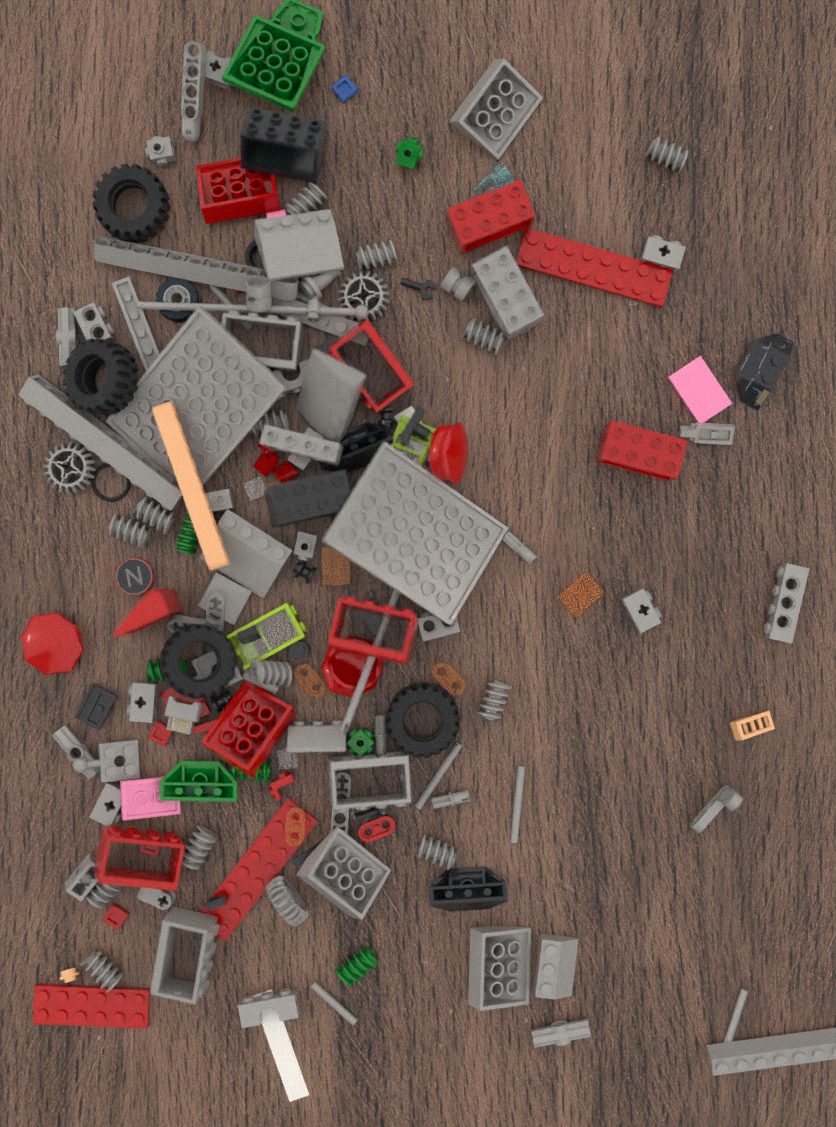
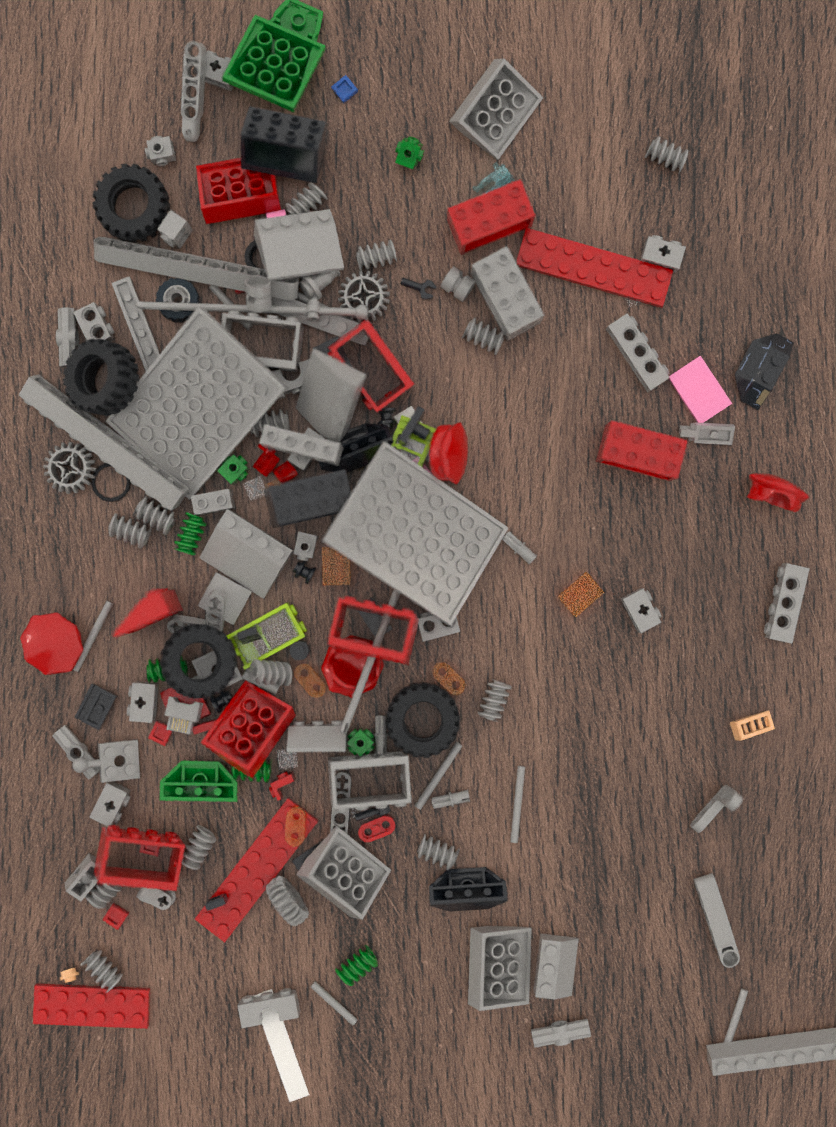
black tile [115,558,154,595] -> none
bright pink tile [120,776,181,821] -> none
light grey hose [150,907,219,1004] -> none
light nougat beam [152,401,230,571] -> none
none -> light grey bar [73,601,113,672]
none -> light grey brick [158,210,193,249]
none -> green brick [217,454,249,485]
none -> light grey brick [606,313,670,393]
none -> light grey piece [694,873,740,968]
none -> red piece [746,473,809,513]

